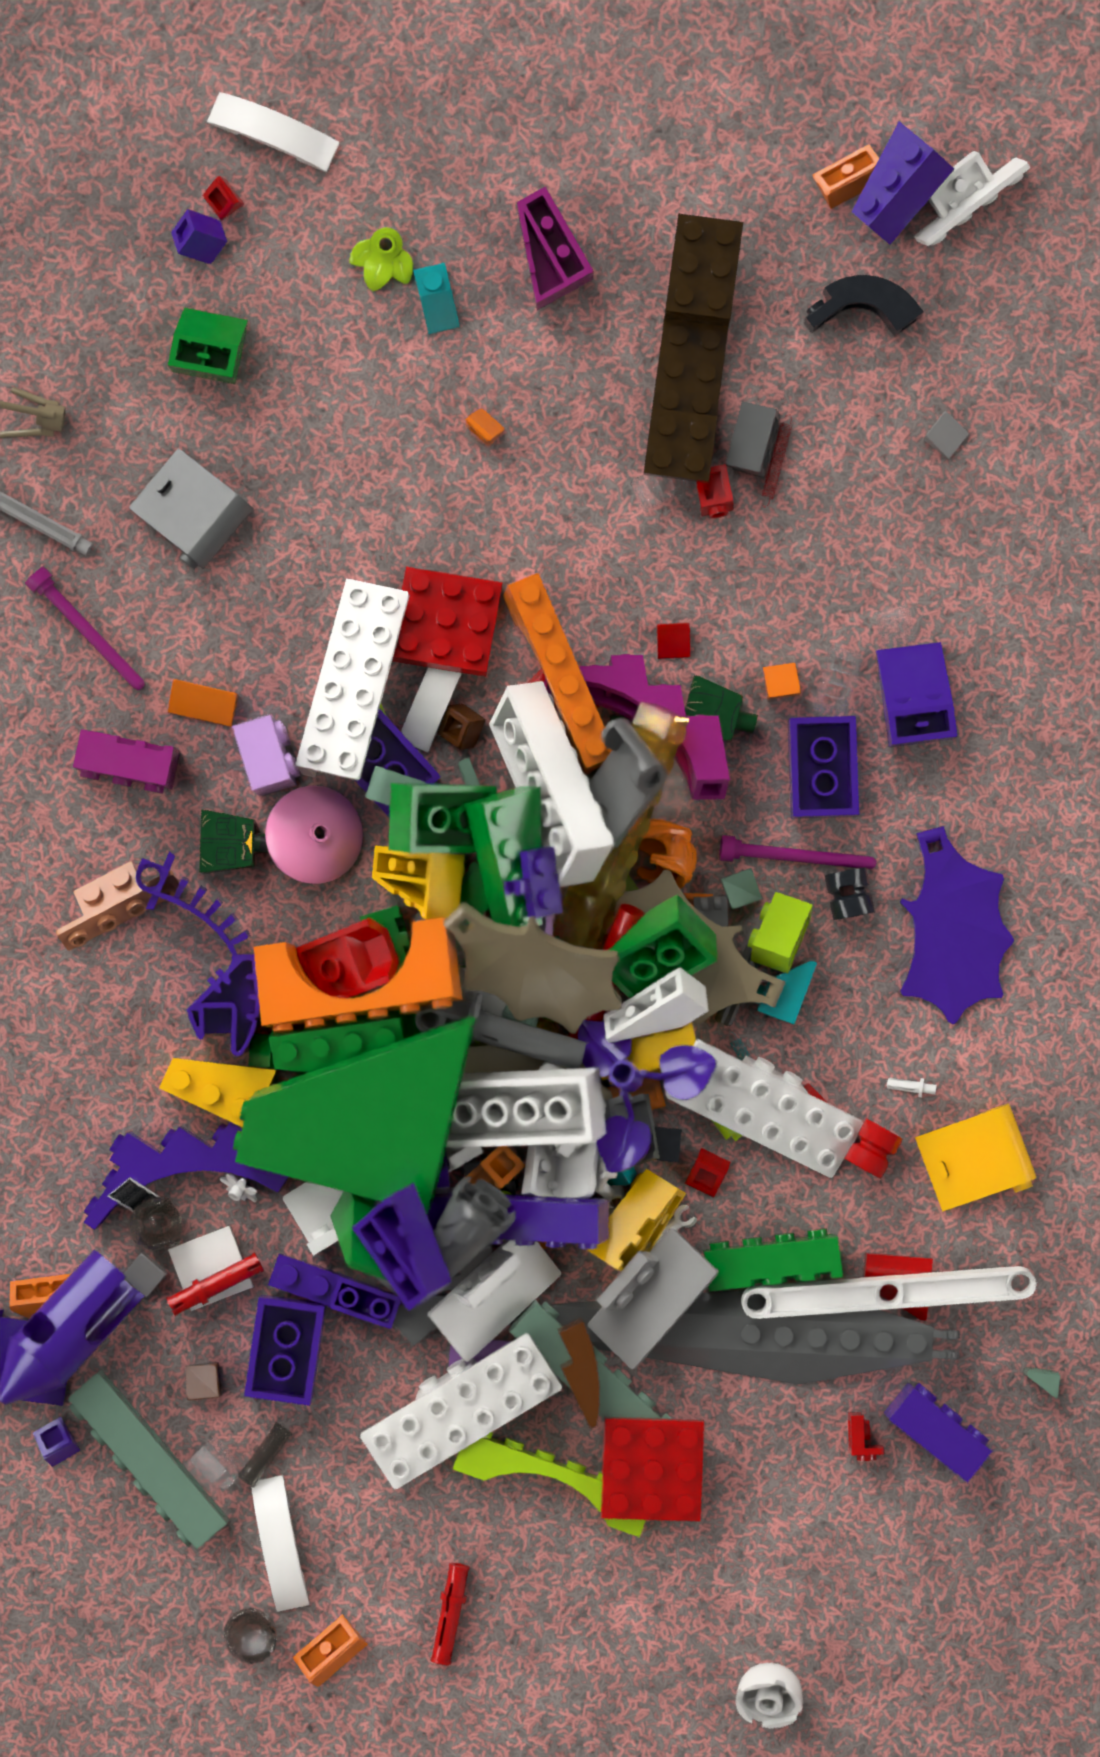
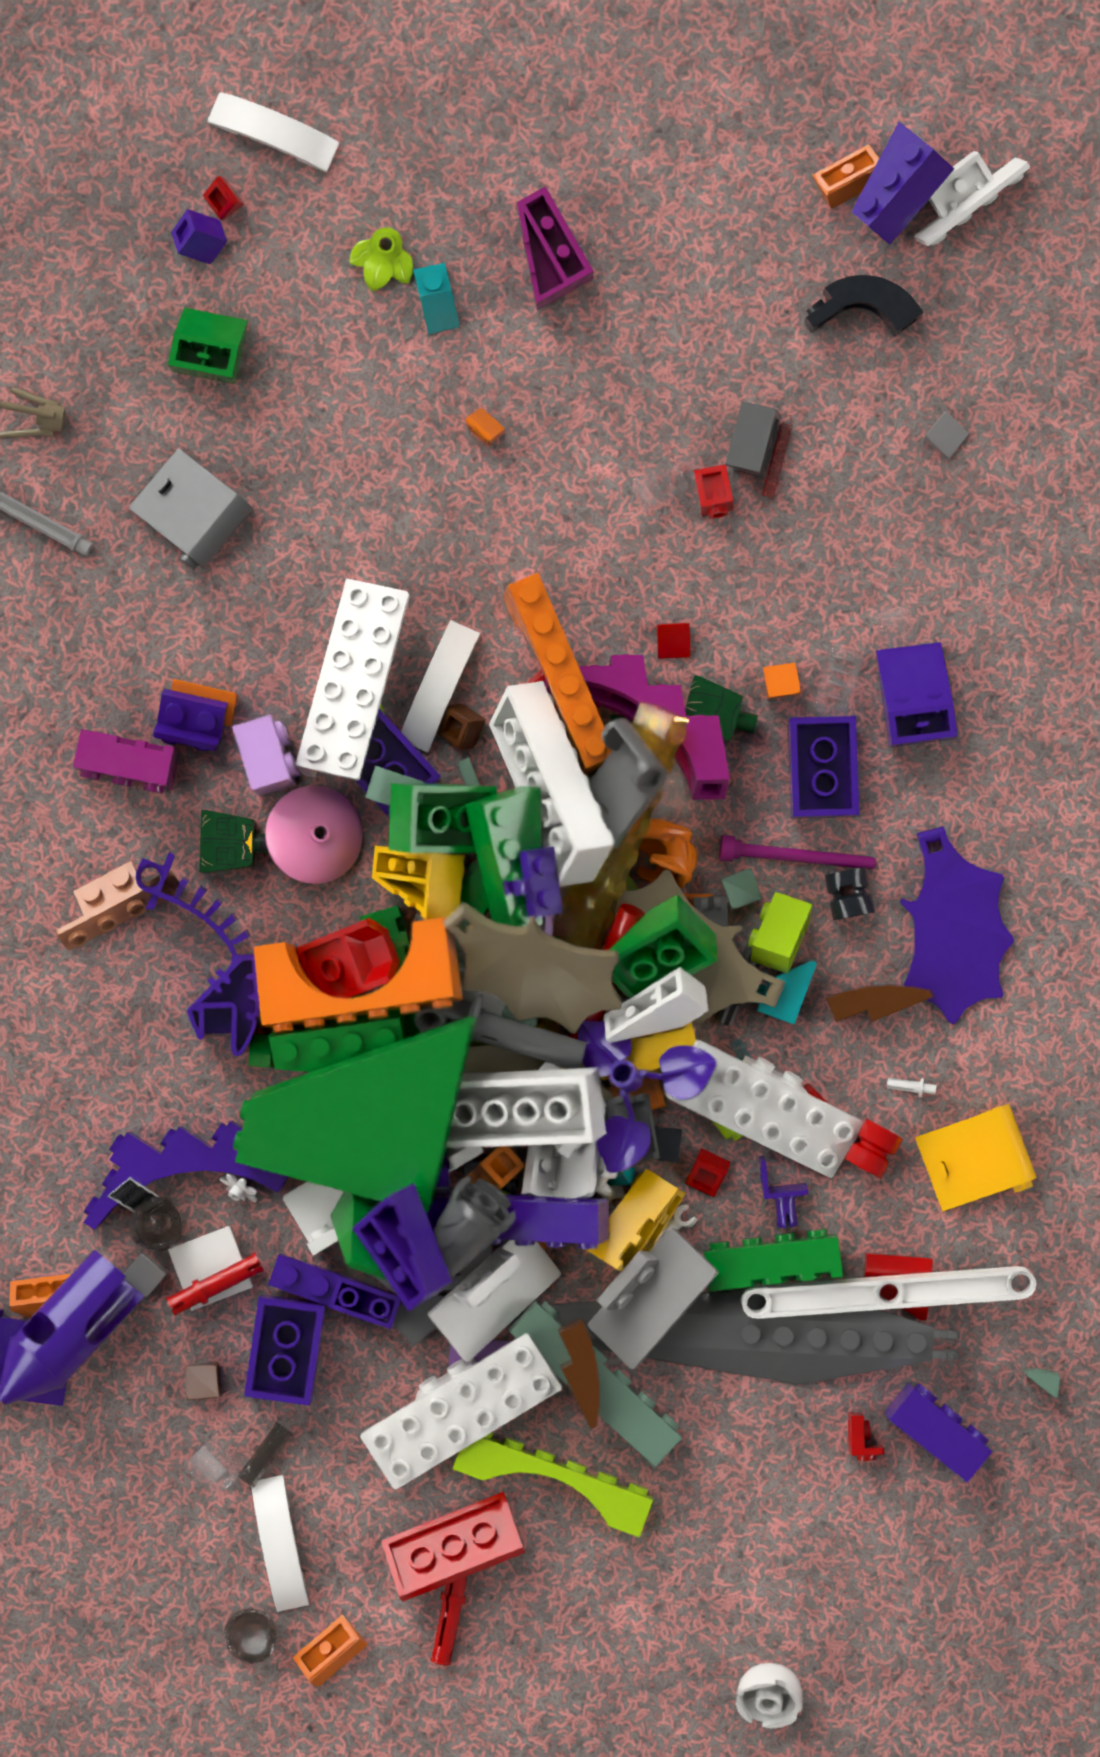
magenta piece [25,566,145,690] -> none
dark purple slope [33,1416,80,1467] -> none
sand green brick [68,1369,230,1550] -> none
yellow wedge [159,1058,279,1127] -> none
red plate [392,567,503,677] -> none
red plate [600,1417,705,1521] -> none
dark brown bracket [643,213,743,483] -> none
none -> dark purple bracket [153,689,228,751]
none -> plate [381,1492,526,1602]
none -> dark purple bracket [759,1155,809,1228]
none -> reddish brown slope [826,984,934,1022]

